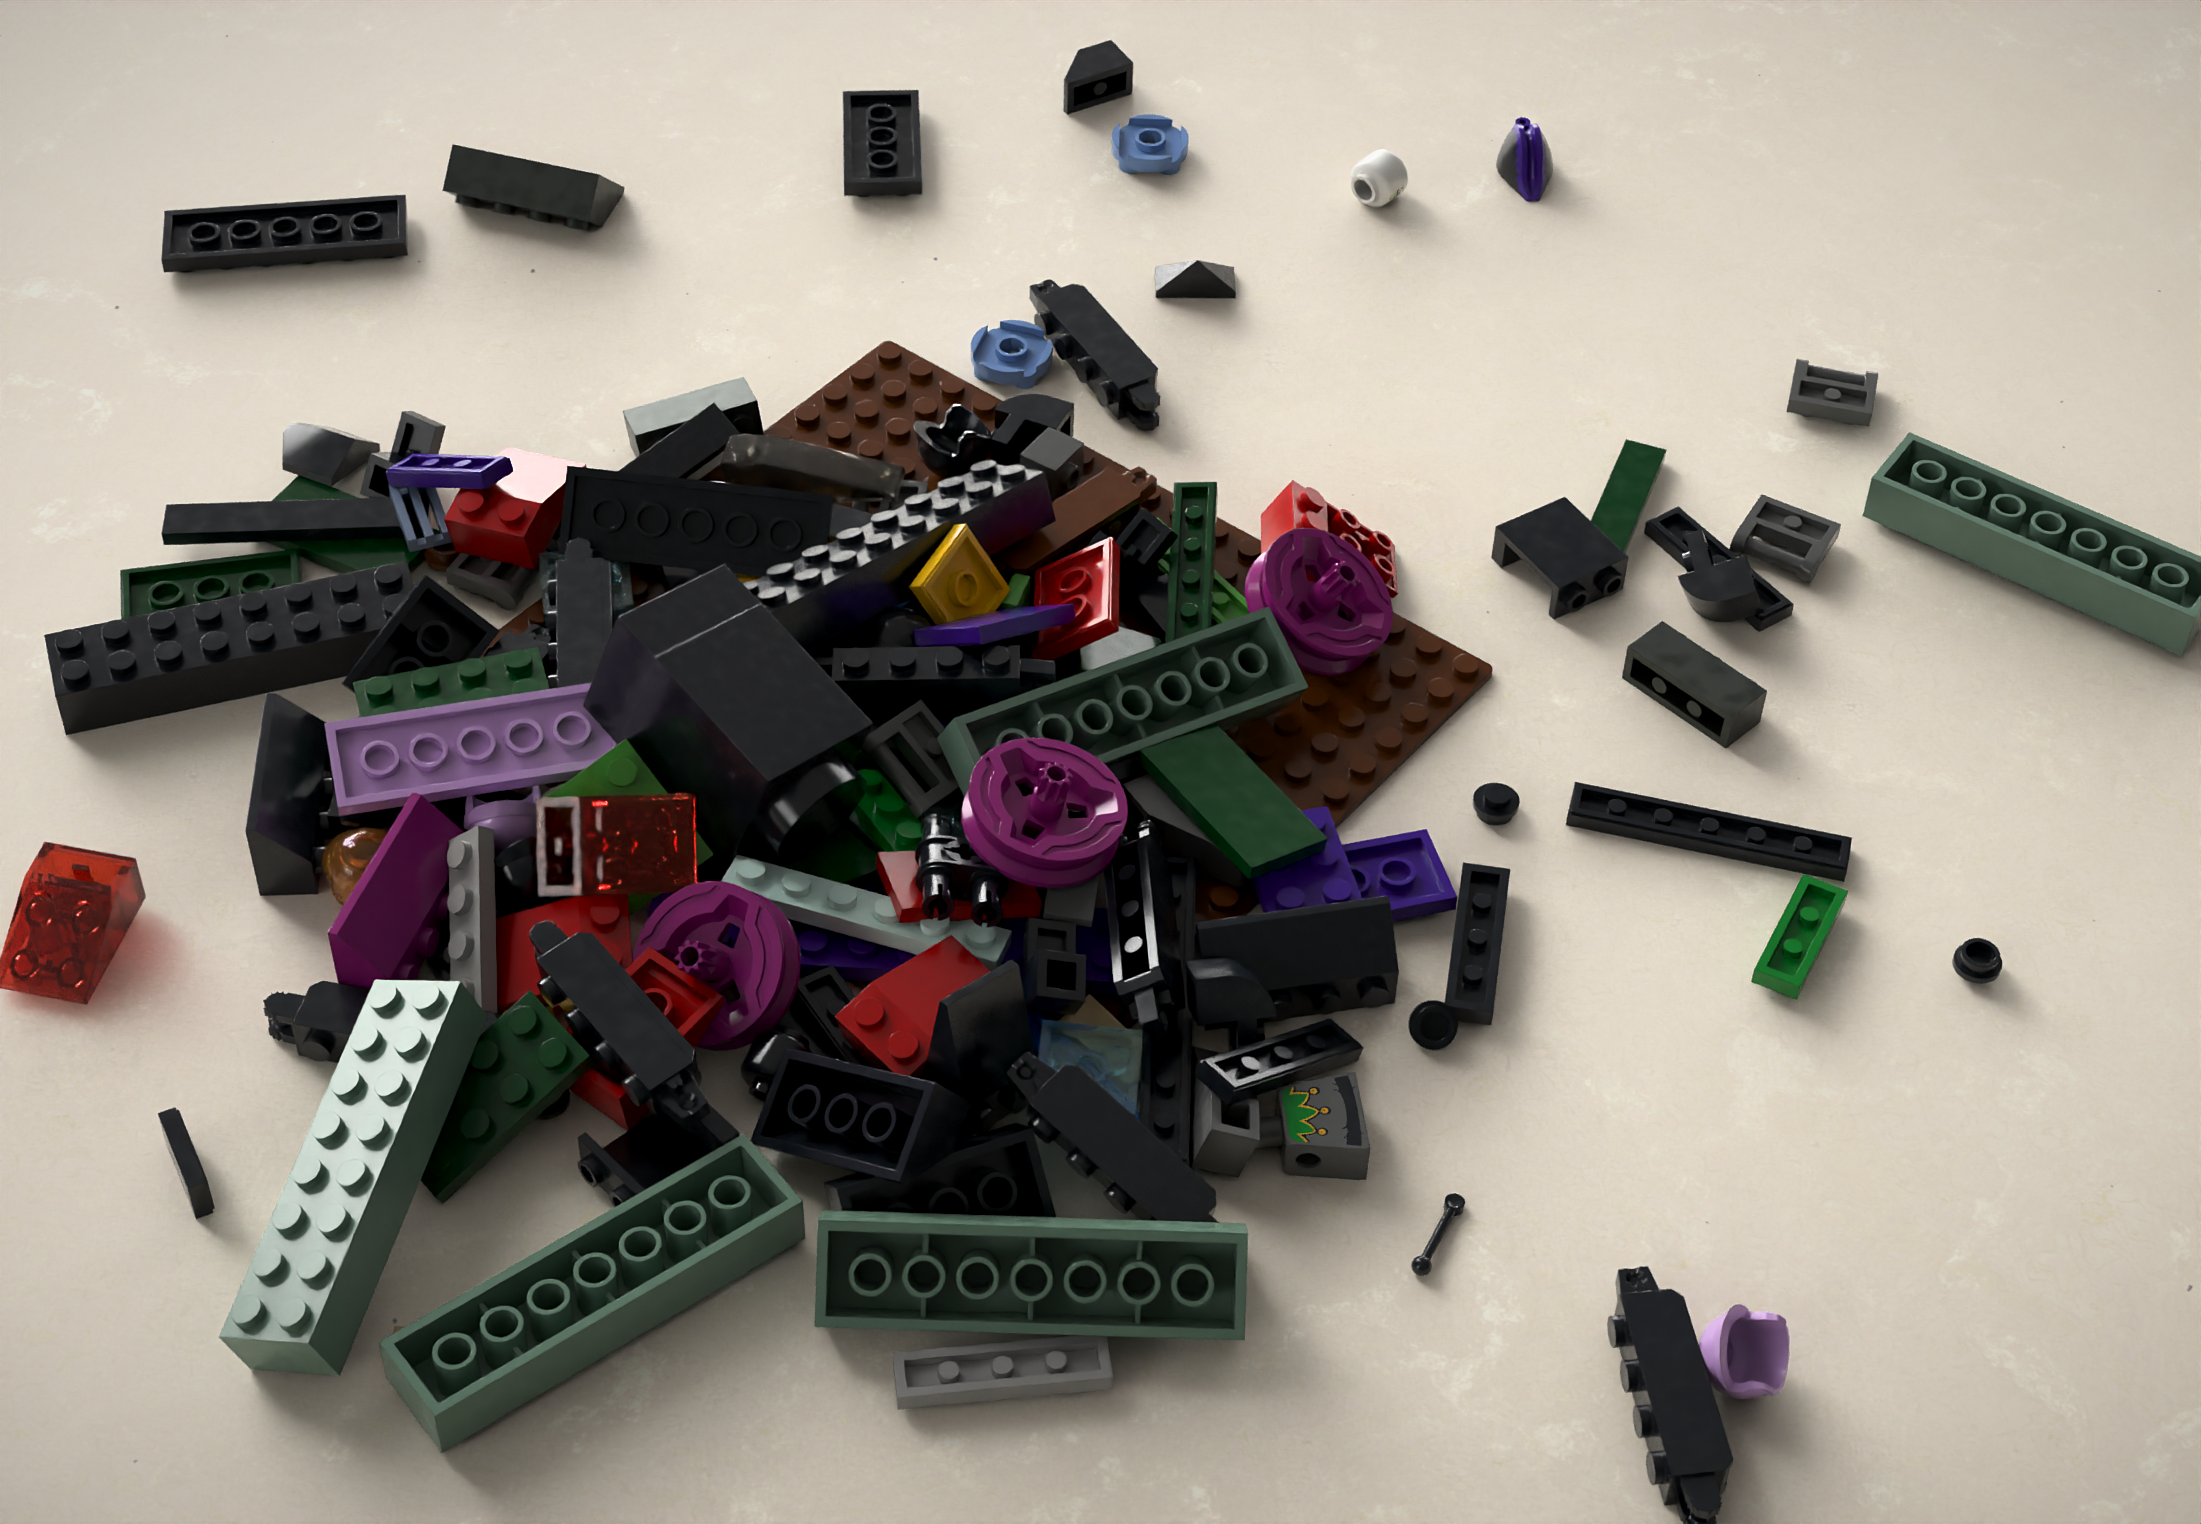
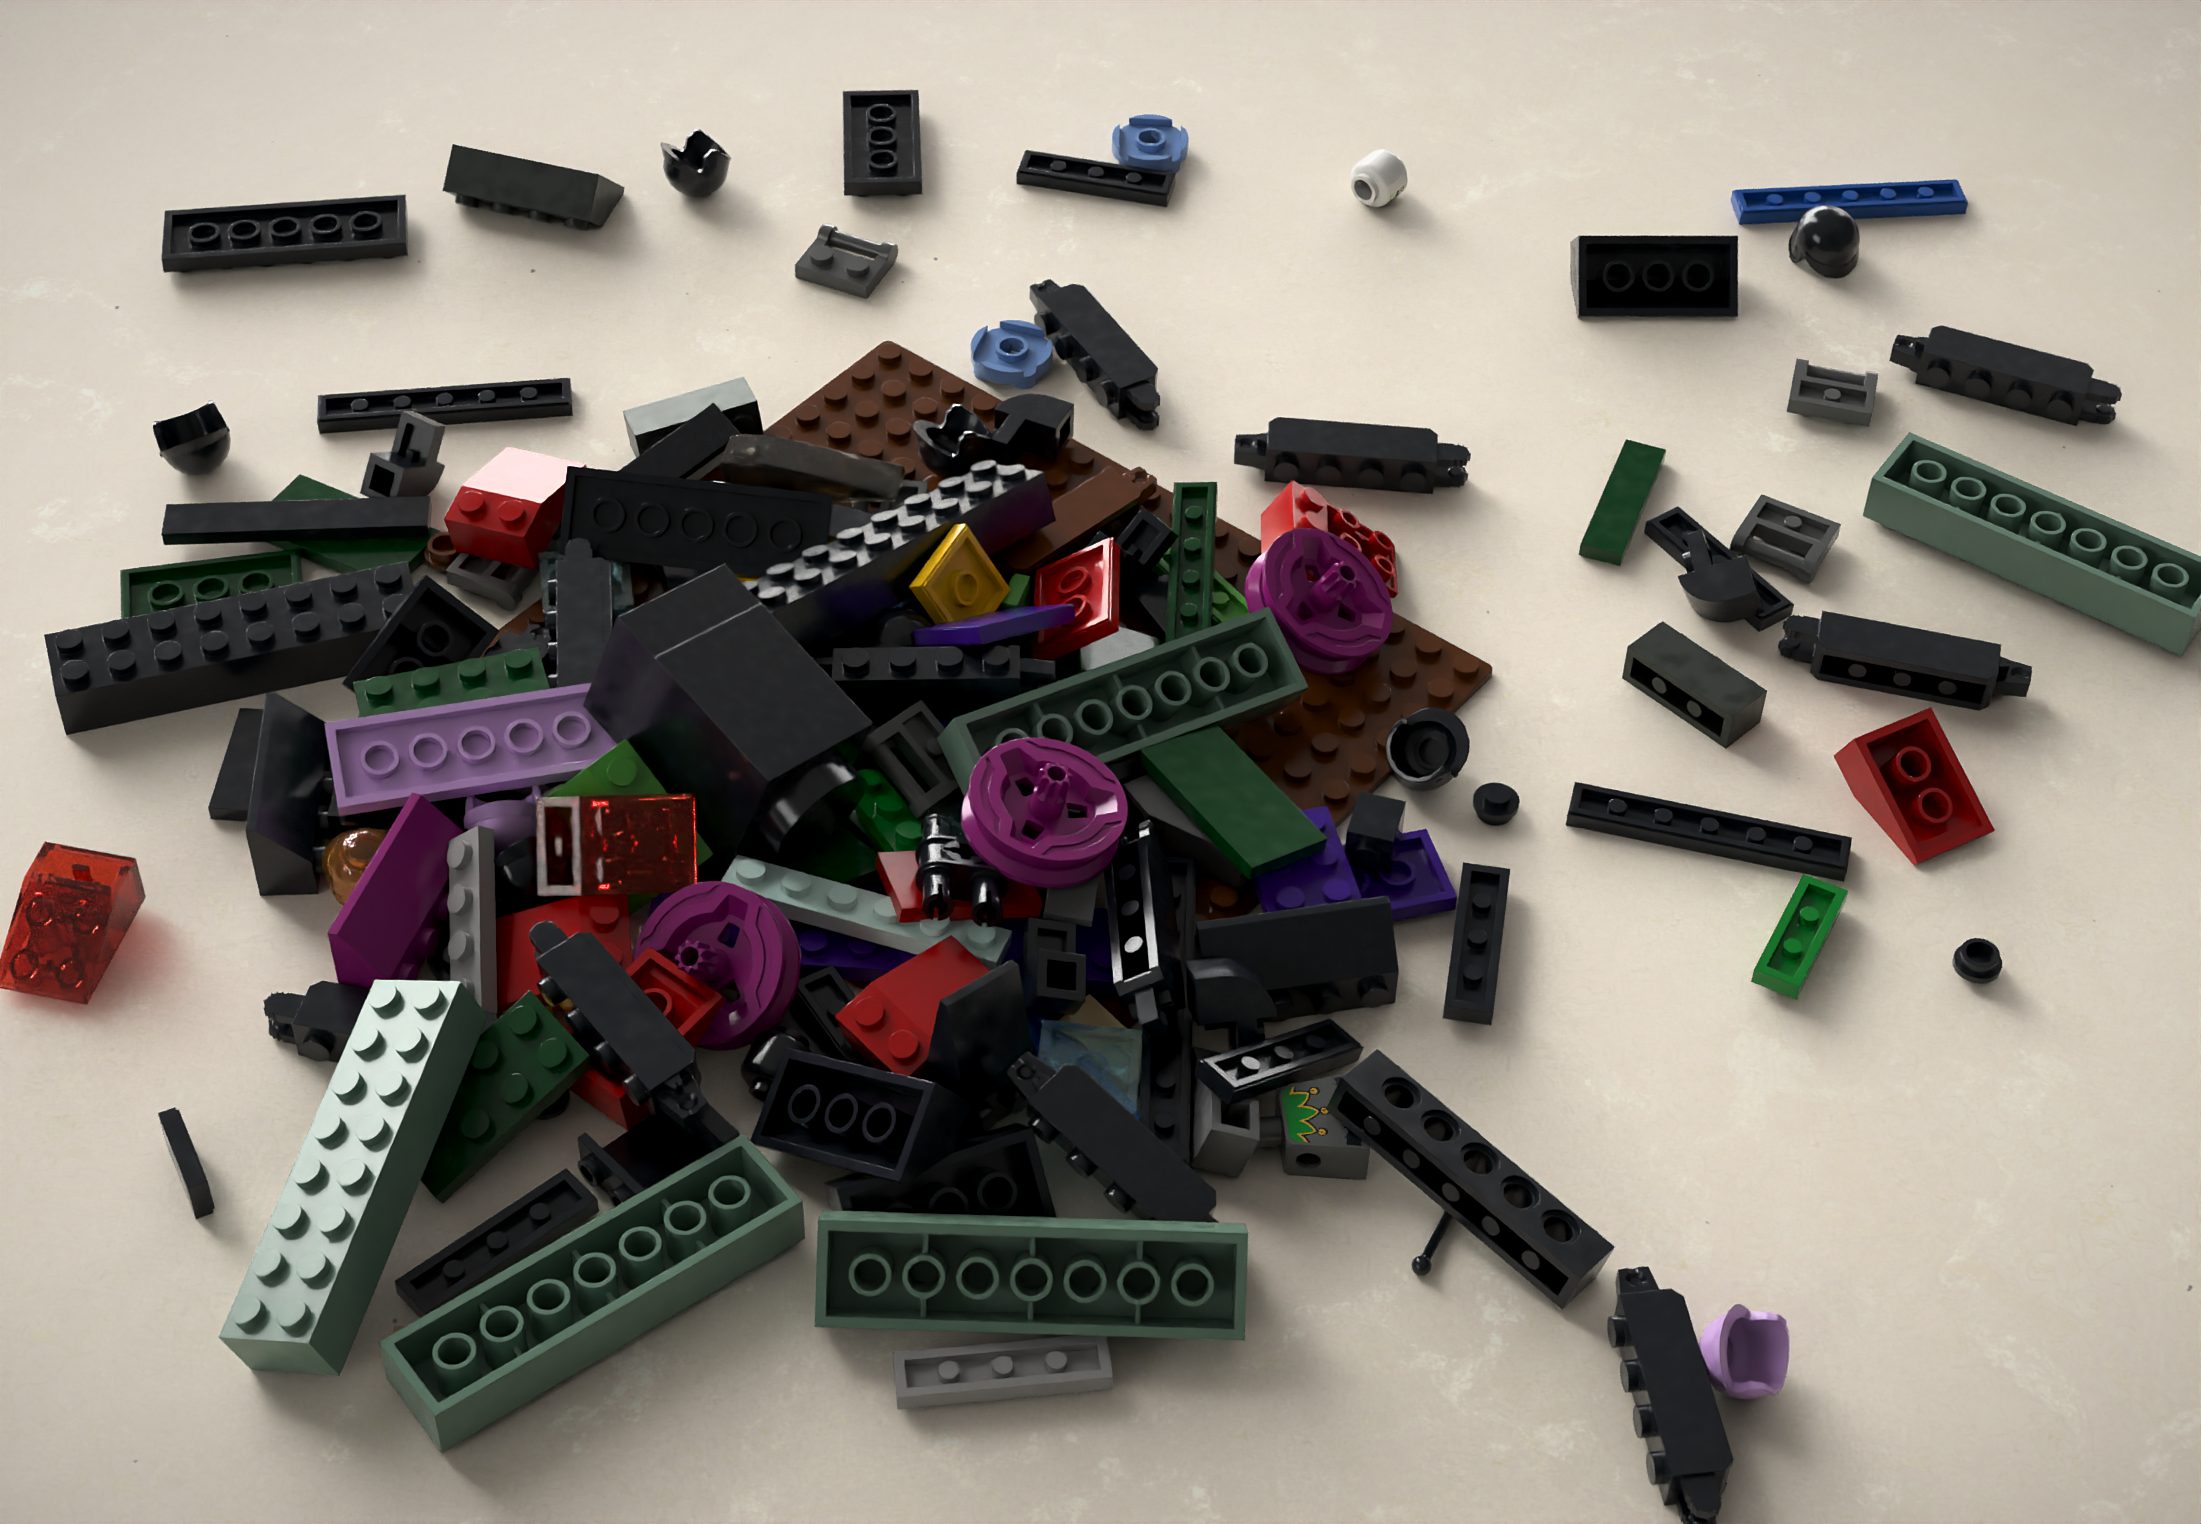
black slope [282,422,380,487] -> none
dark purple tile [385,454,514,489] -> none
sand blue tile [388,485,452,552] -> none
dark grey brick [1020,427,1084,502] -> none
black slope [1063,40,1133,115] -> none
black slope [1154,260,1236,298] -> none
black plate [1408,1000,1458,1050] -> none
black panel [1491,497,1629,619] -> none
dark purple hat [1496,117,1553,201] -> none
none -> black helmet [152,400,231,475]
none -> black tile [208,708,264,821]
none -> black tile [317,378,573,434]
none -> black plate [394,1168,599,1318]
none -> black helmet [660,129,731,197]
none -> dark grey plate [795,223,898,299]
none -> black tile [1016,150,1176,207]
none -> black hinge [1234,417,1471,494]
none -> black brick [1326,1049,1615,1309]
none -> black brick [1345,791,1406,874]
none -> black helmet [1385,707,1470,791]
none -> black slope [1570,236,1738,317]
none -> blue tile [1731,179,1968,225]
none -> black hinge [1778,611,2032,711]
none -> black helmet [1788,205,1860,279]
none -> red slope [1834,707,1995,866]
none -> black hinge [1889,325,2122,426]

